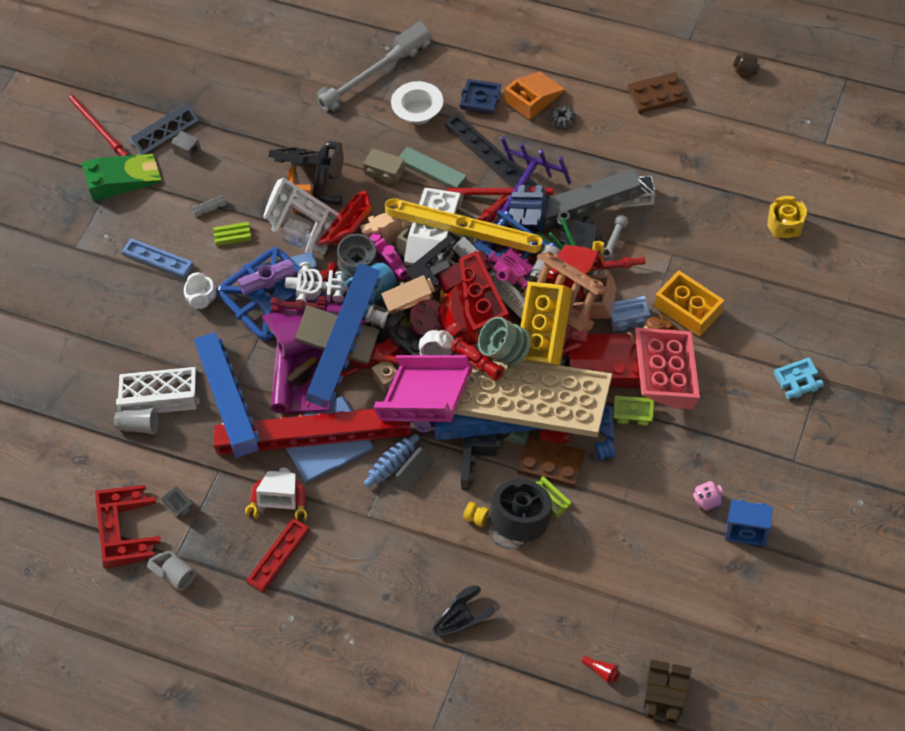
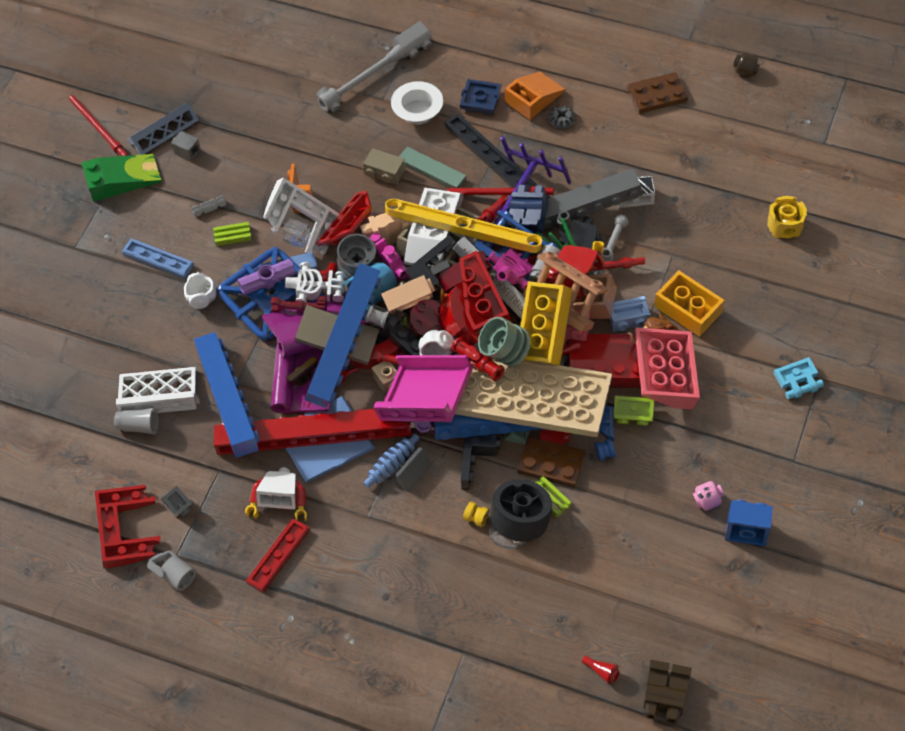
black plate [268,141,344,205] -> none
black animal [432,585,496,636] -> none

